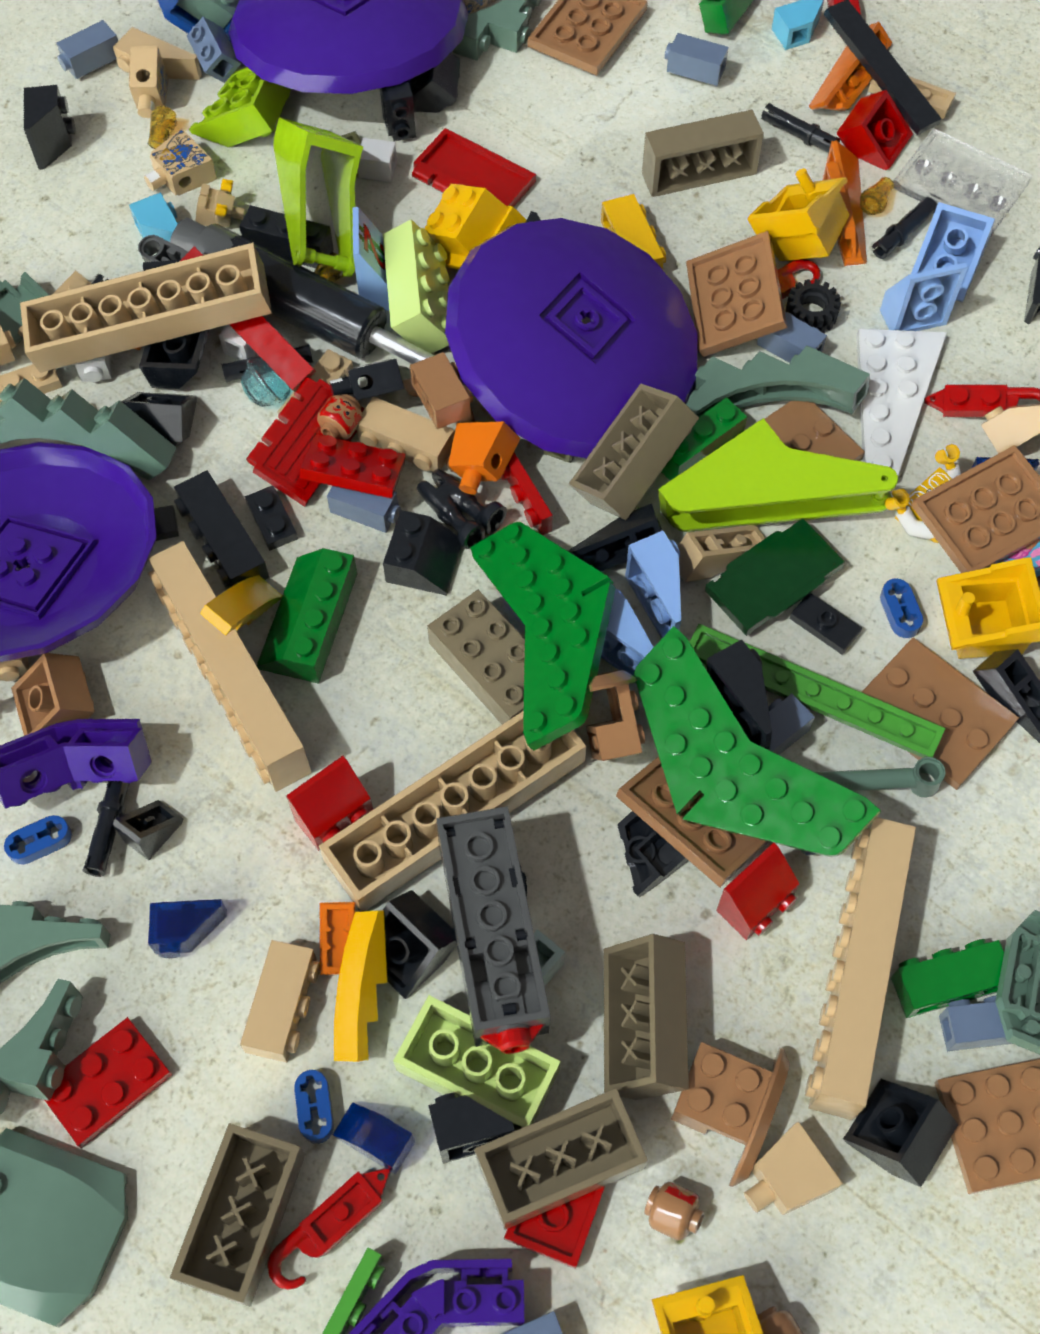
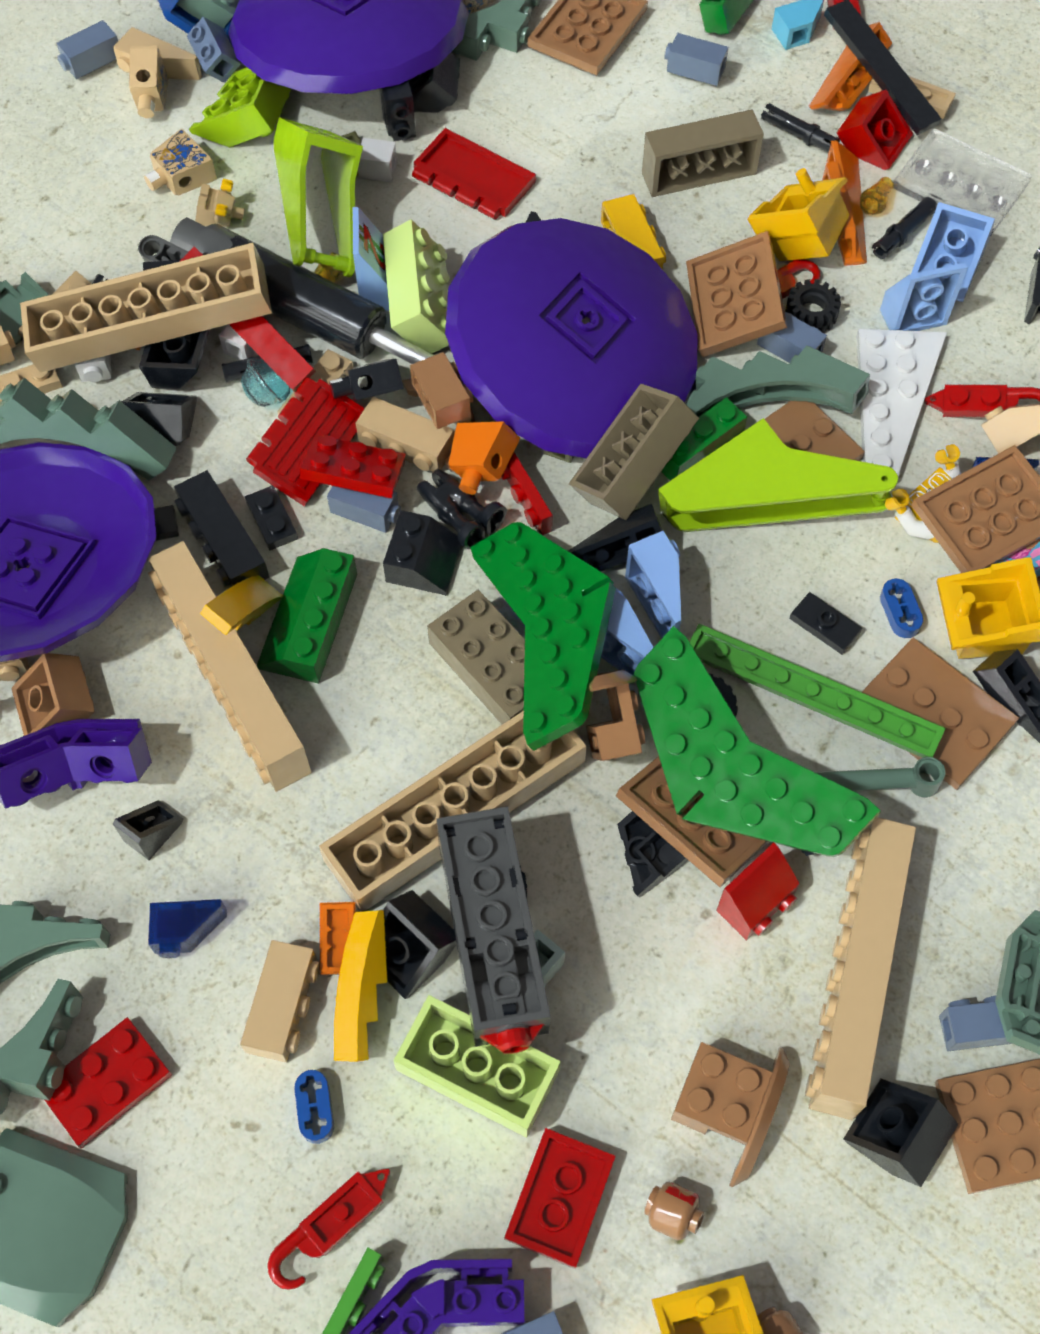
blue beam [4,815,72,865] -> none
black slope [24,85,76,170] -> none
black pin [83,781,130,877] -> none
medium azure slope [129,192,179,242] -> none
clear yellow cone [148,106,178,149] -> none
dark tan brick [170,1123,306,1307] -> none
black brick [239,205,334,270] -> none
red slope [286,756,373,851] -> none
medium nougat head [317,394,363,440] -> none
clear blue slope [332,1102,415,1175] -> none
yellow piece [424,184,527,269] -> none
black slope [428,1093,515,1164] -> none
dark tan brick [474,1088,648,1230] -> none
dark tan brick [604,933,689,1100] -> none
tan slope [678,525,765,582] -> none
dark green piece [705,518,845,636] -> none
black slope [707,640,772,750] -> none
tan torso [744,1121,843,1215] -> none
sand blue brick [768,694,815,755] -> none
green brick [891,939,1004,1019] -> none

